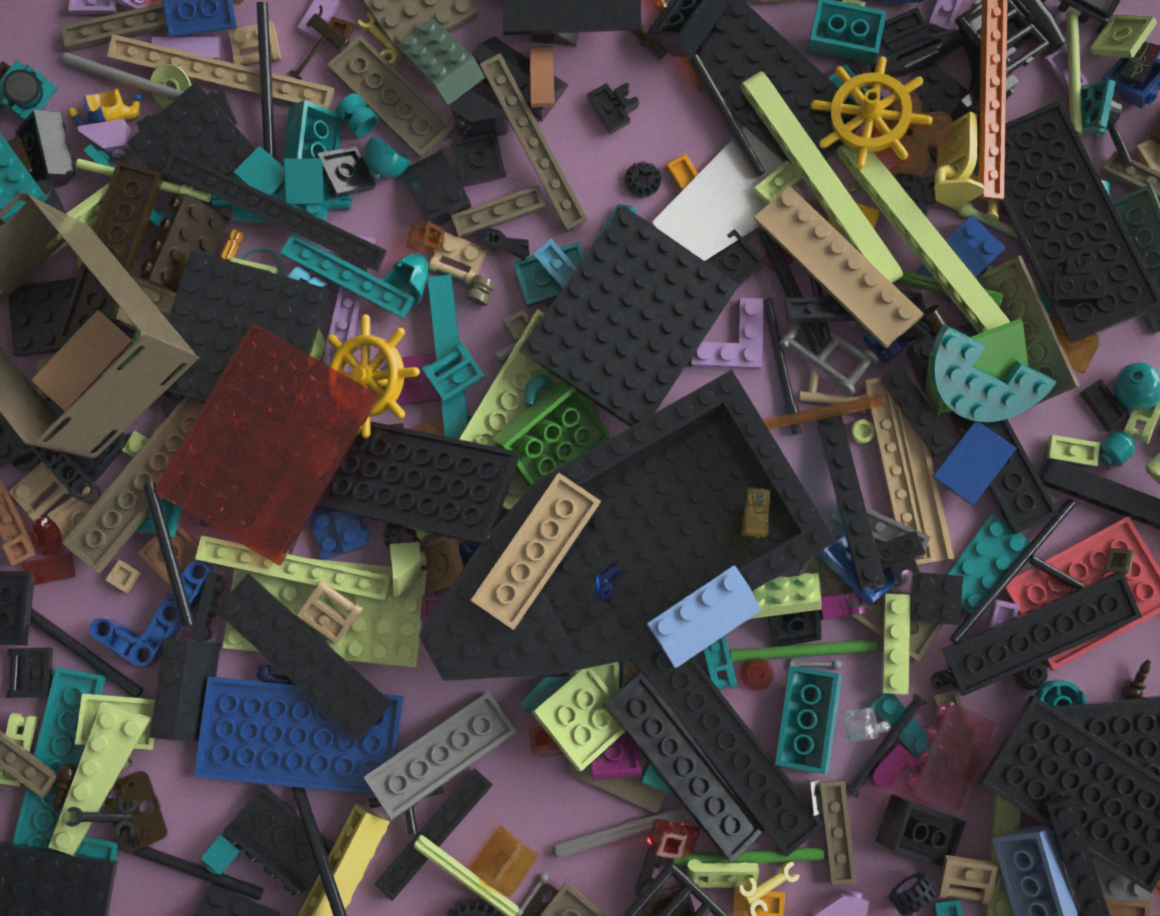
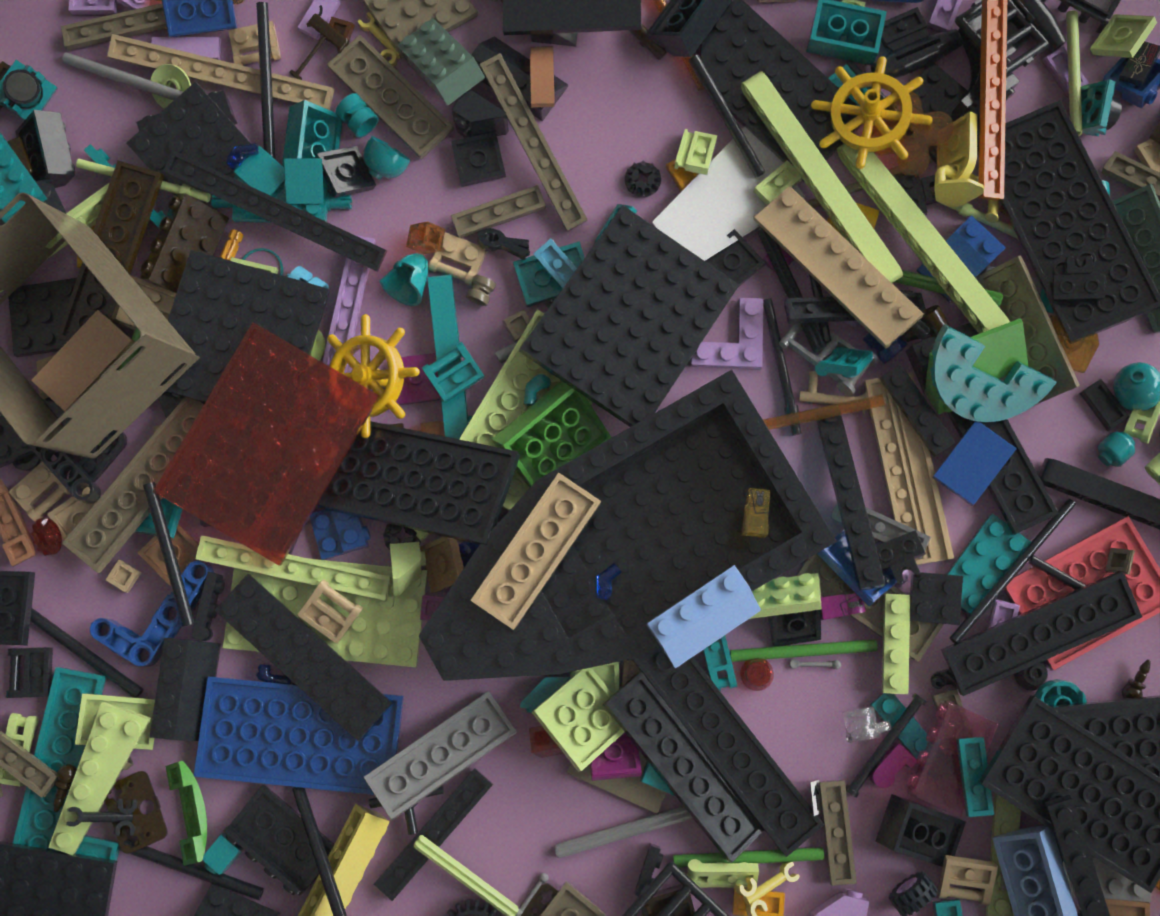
clear red tile [22,553,76,586] -> none
yellow piece [68,89,143,126] -> none
lavender slope [77,119,134,158] -> none
yellowish green plate [122,430,149,458] -> none
teal plate [280,233,415,320] -> none
black slope [402,151,472,229] -> none
clear yellow slope [471,825,540,897] -> none
black plate [587,83,639,134] -> none
clear red slope [647,819,701,860] -> none
teal slope [775,666,843,774] -> none
yellowish green tile [850,419,875,444] -> none
yellowish green plate [1047,435,1100,468] -> none
black bar [1108,124,1133,168] -> none
none -> bright green slope [165,761,207,866]
none -> clear blue arm [226,143,259,169]
none -> yellowish green plate [674,129,717,175]
none -> teal plate [815,347,873,378]
none -> teal plate [956,737,994,817]

